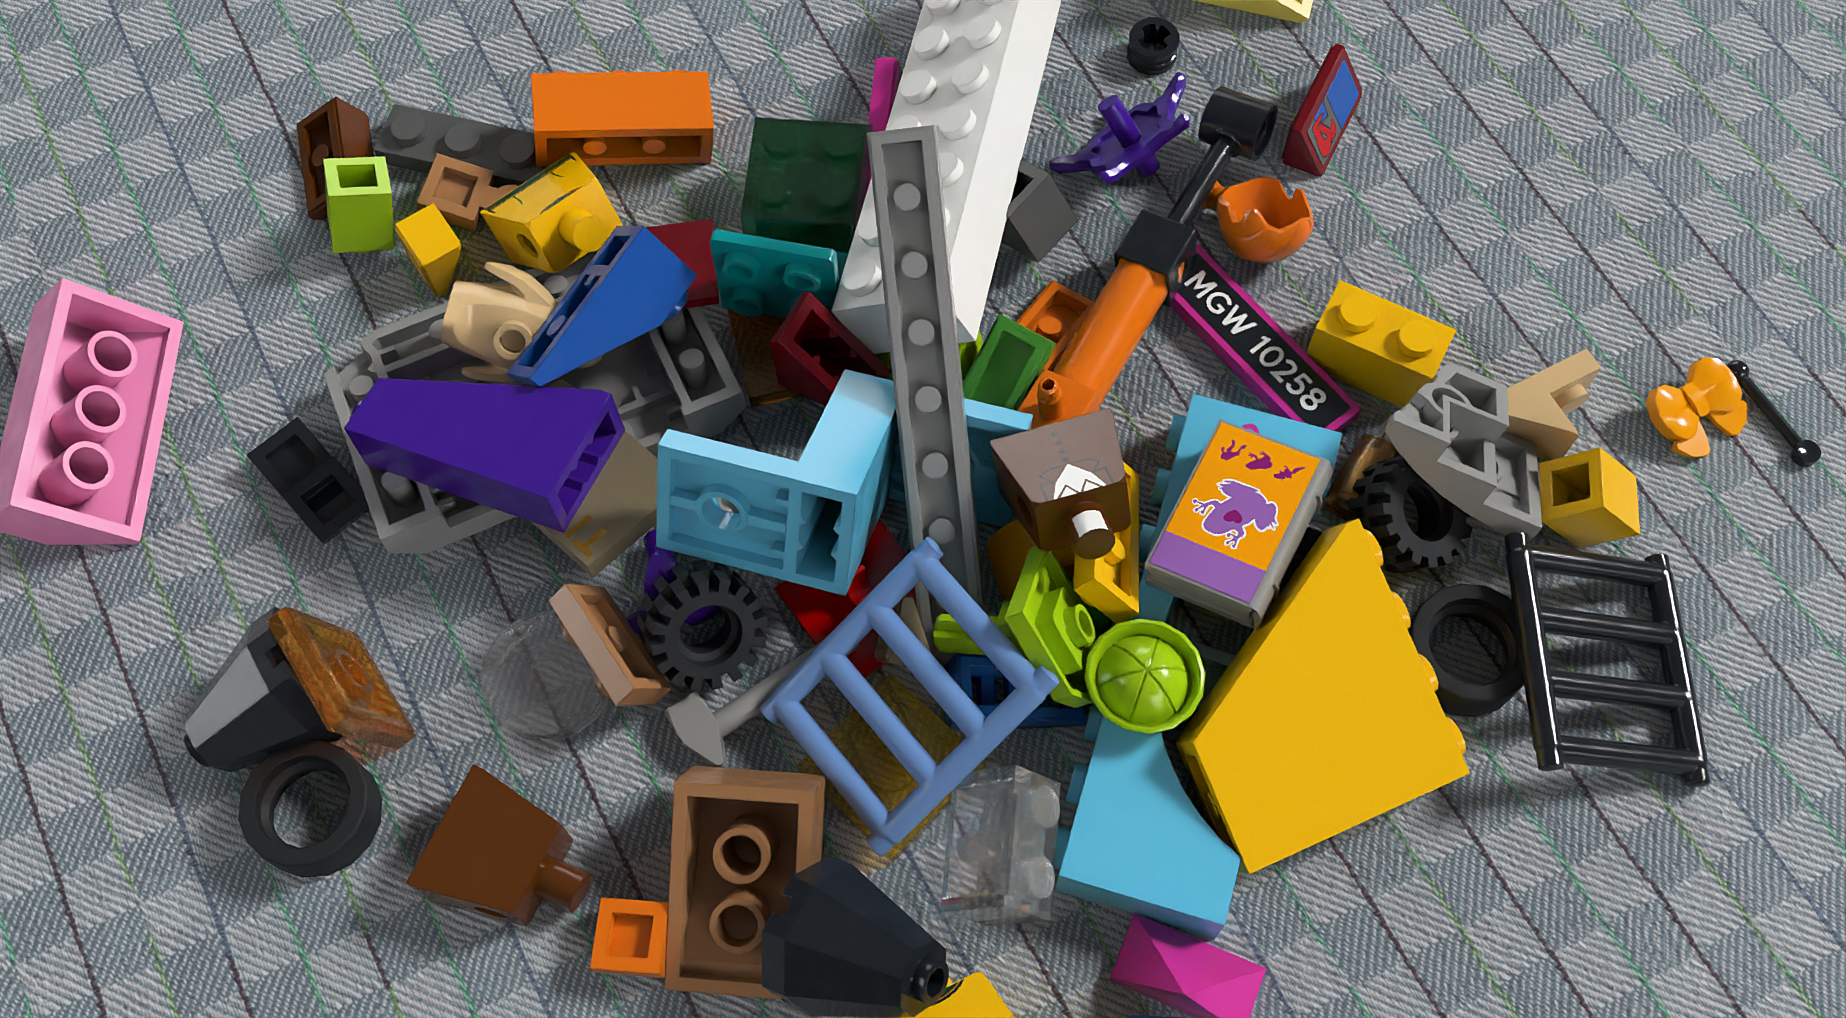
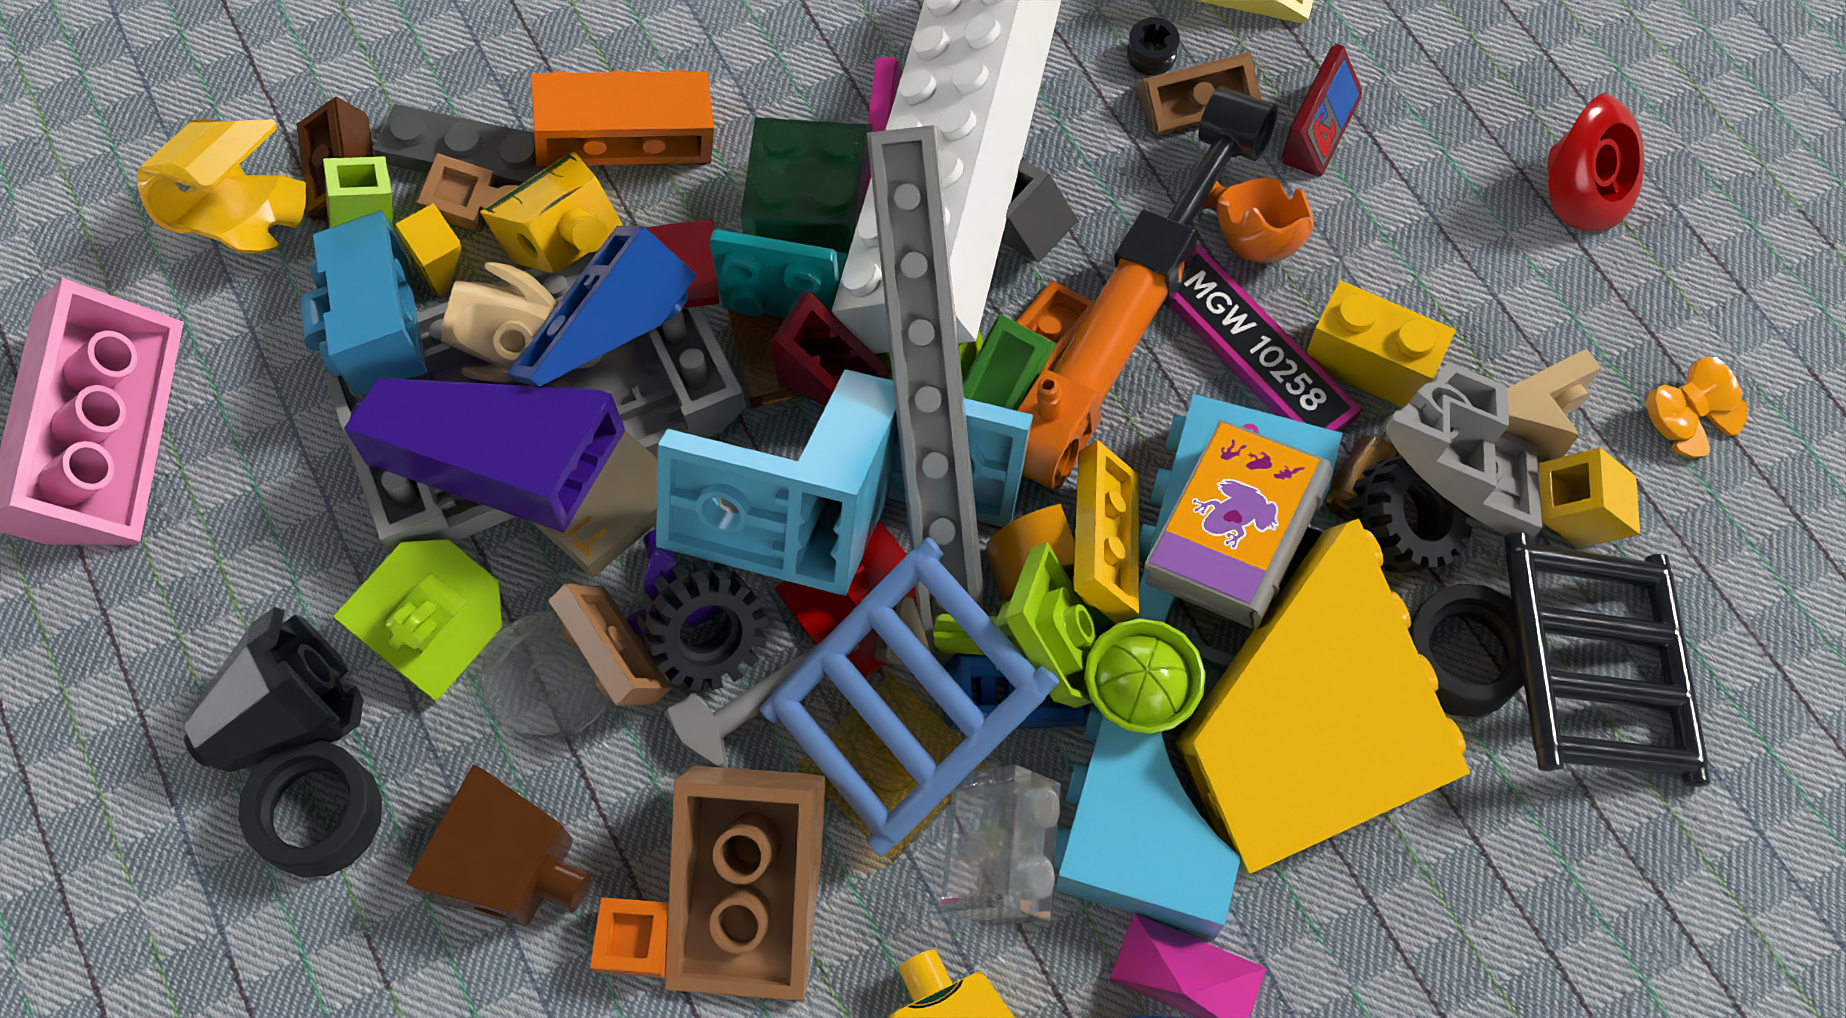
black slope [247,417,370,545] -> none
clear orange tile [266,607,415,750] -> none
black cone [762,856,949,1018] -> none
torso [990,408,1131,560] -> none
dark purple piece [1049,72,1190,184] -> none
black hinge [1726,360,1821,467] -> none
none -> yellow piece [137,119,306,254]
none -> dark azure piece [300,210,427,395]
none -> lime piece [333,539,502,703]
none -> medium nougat slope [1134,52,1262,137]
none -> red hat [1548,93,1644,231]

